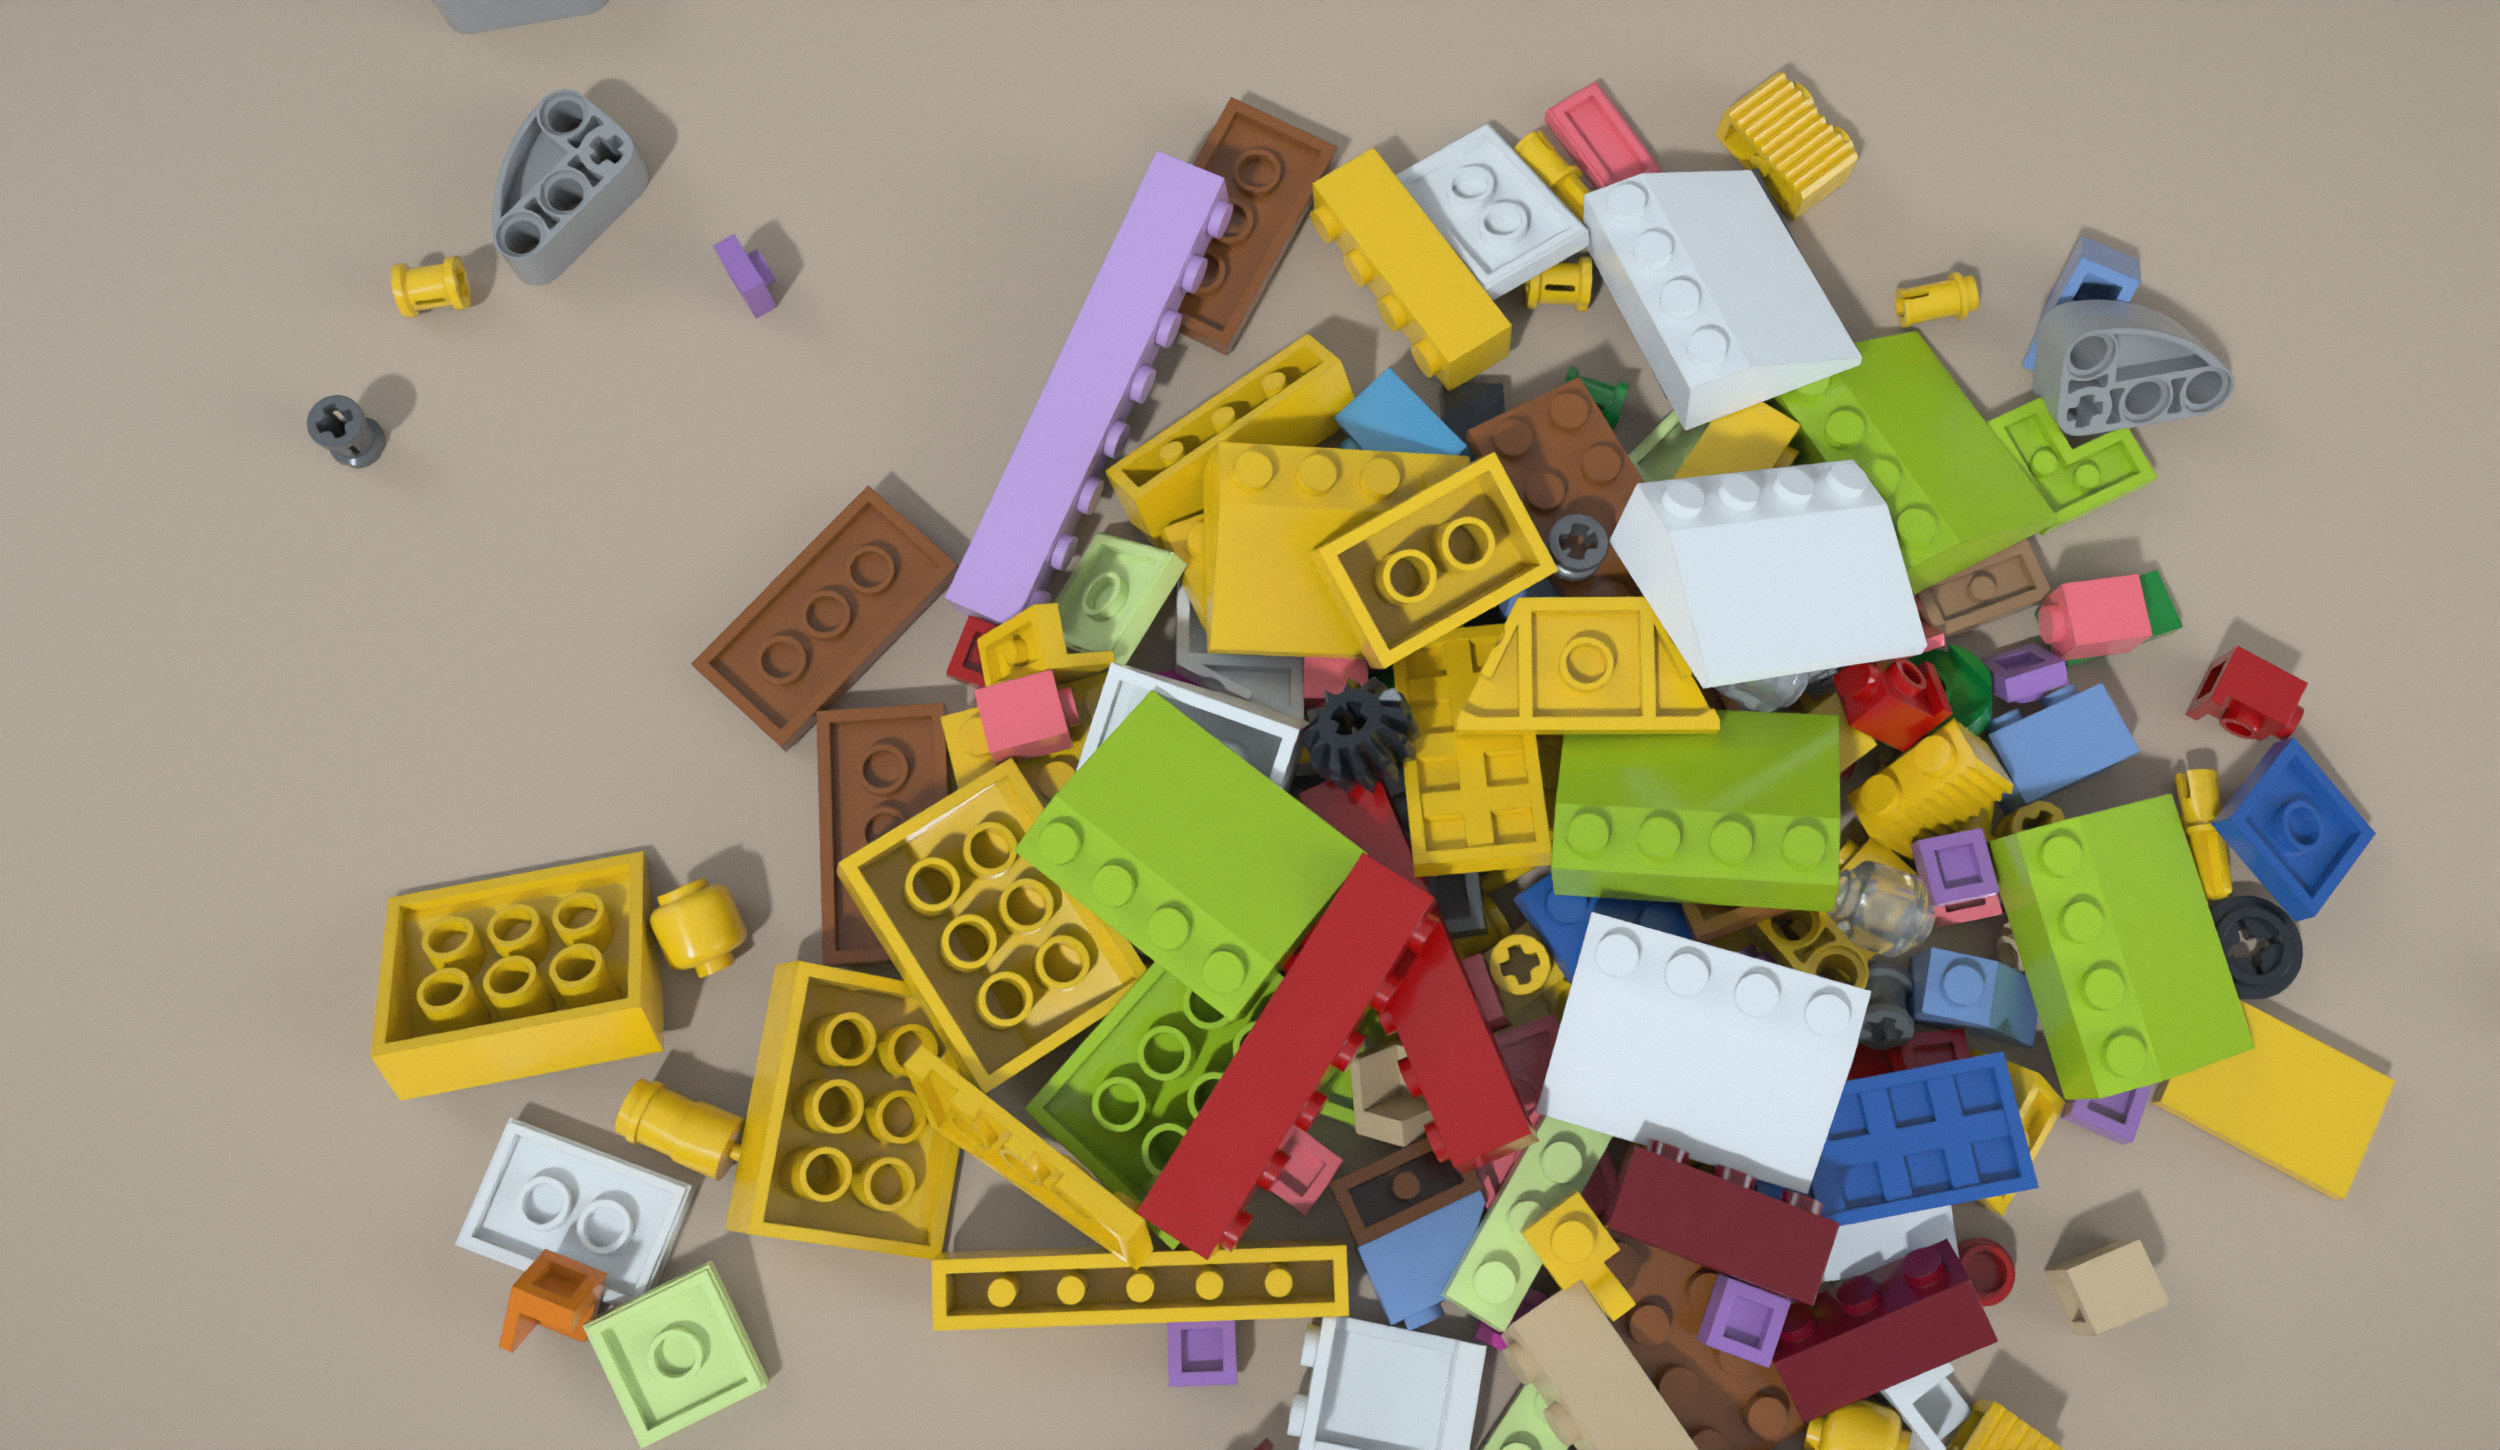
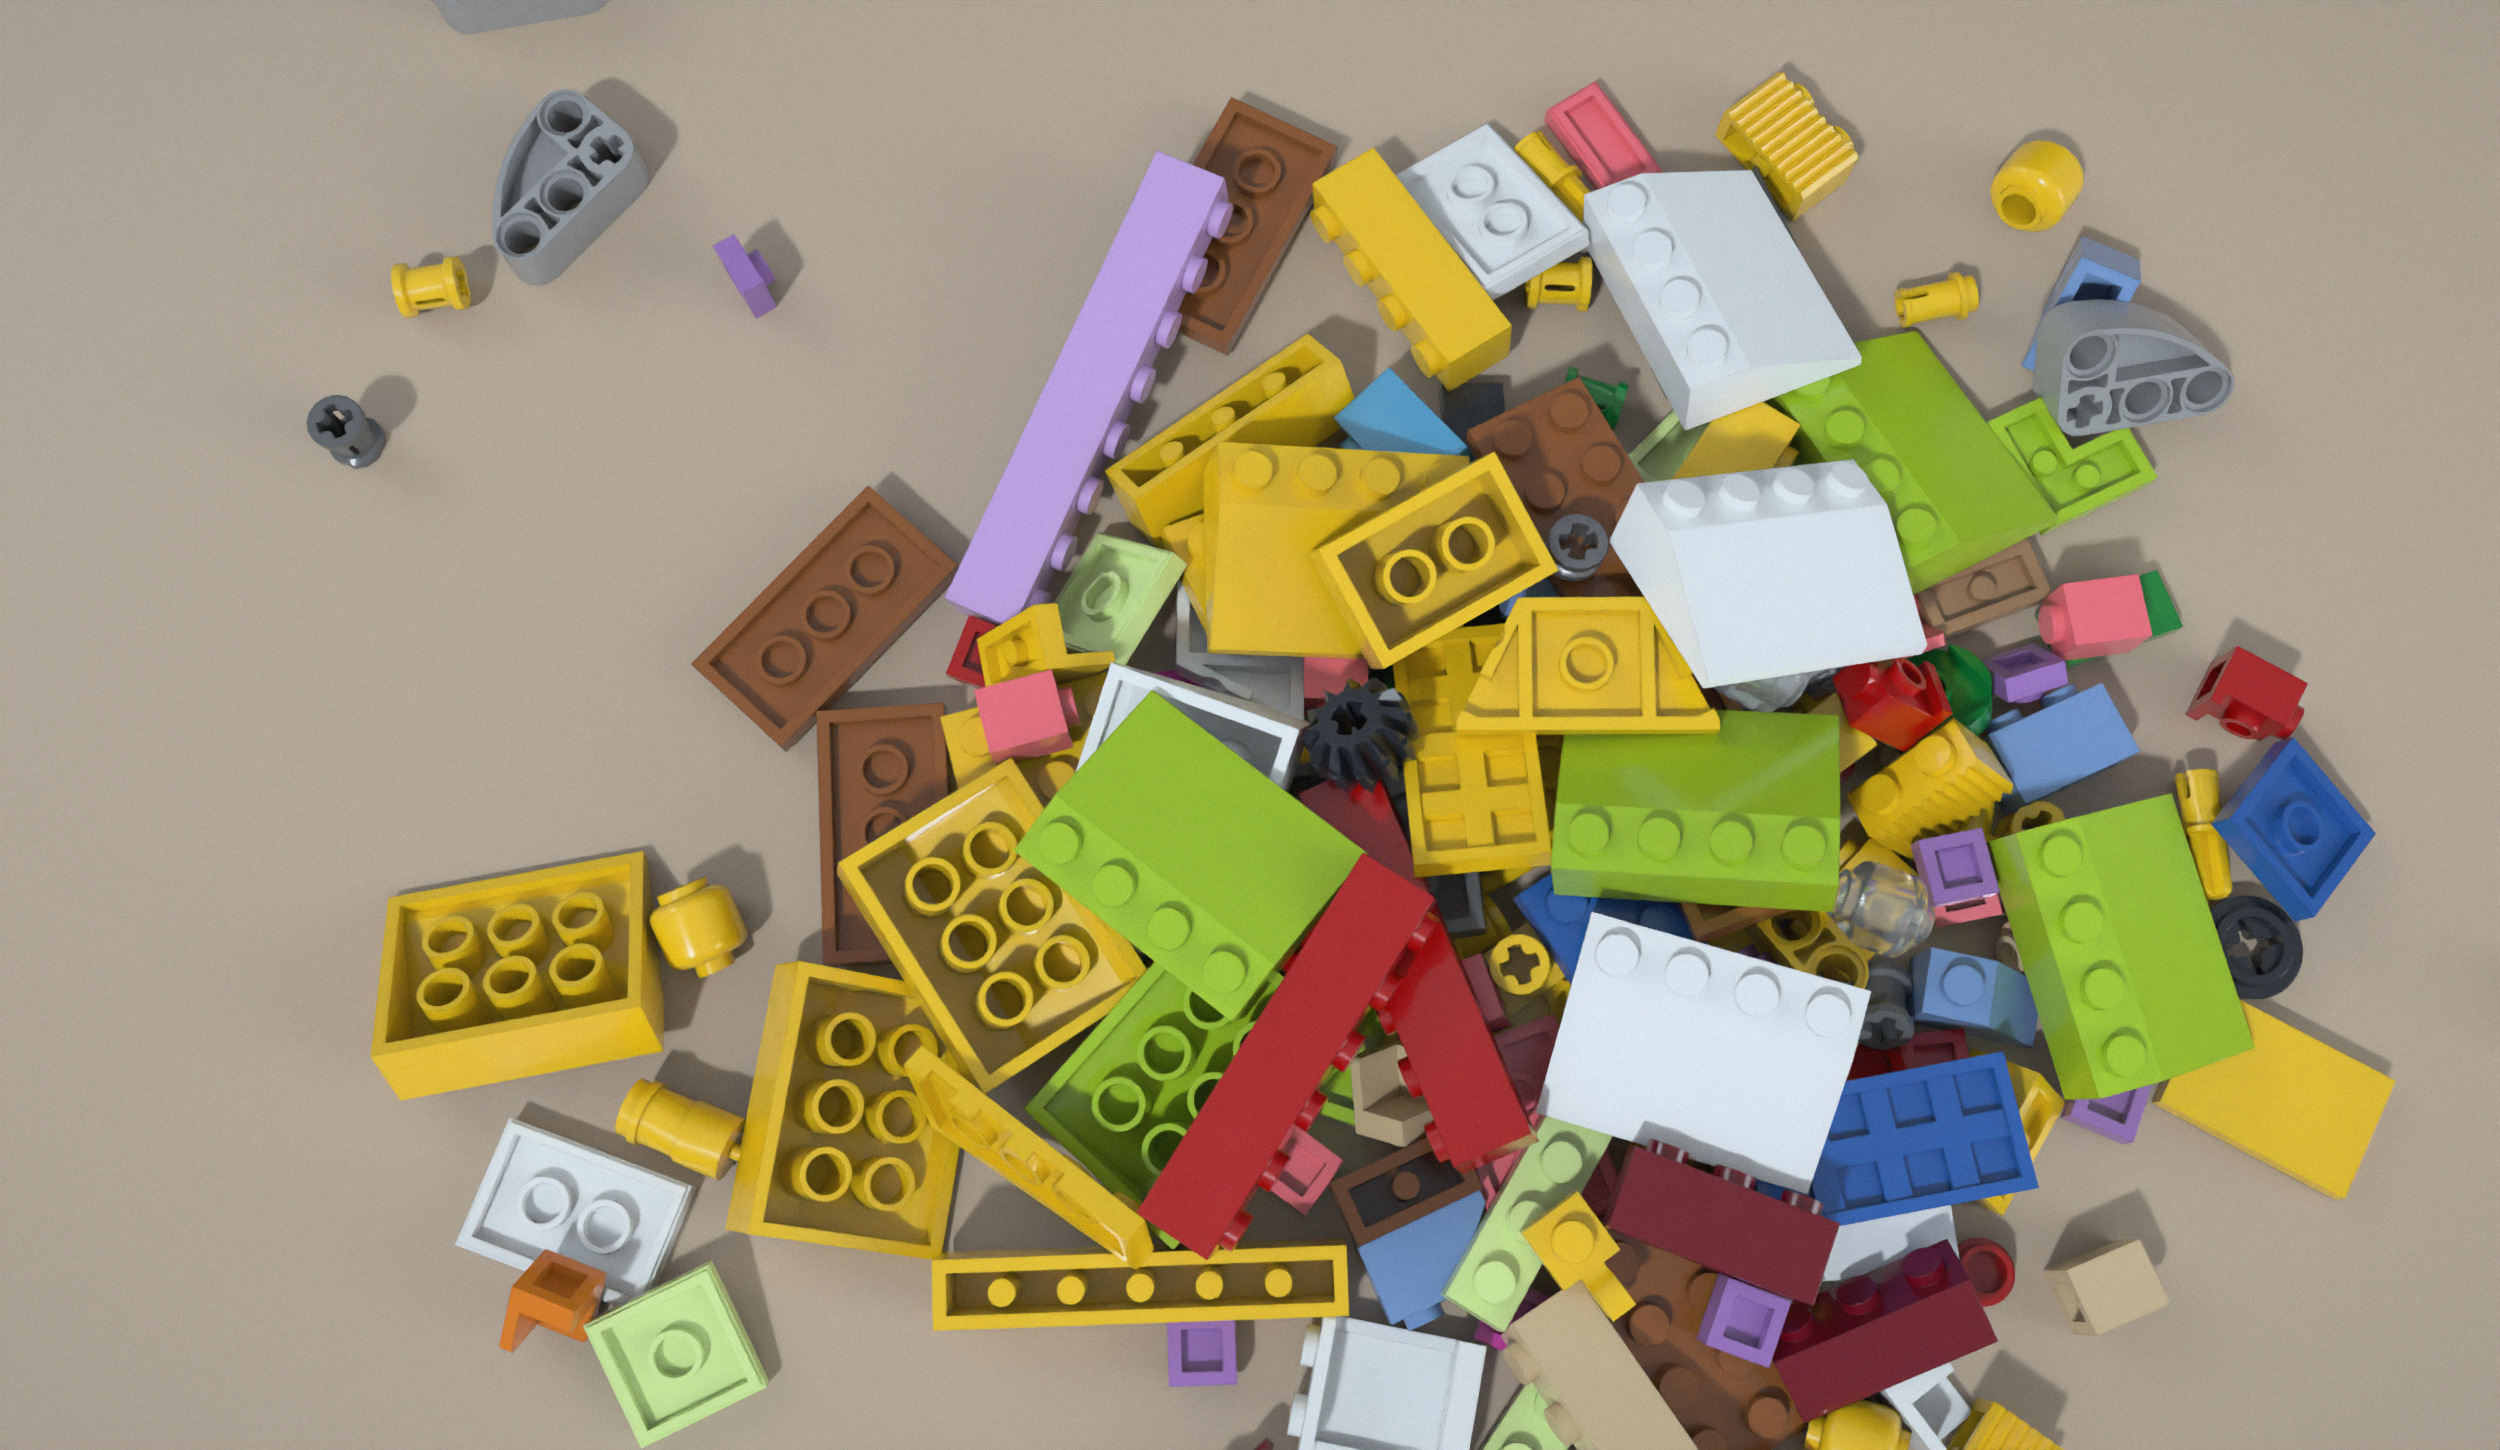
none -> yellow head [1990,140,2084,232]

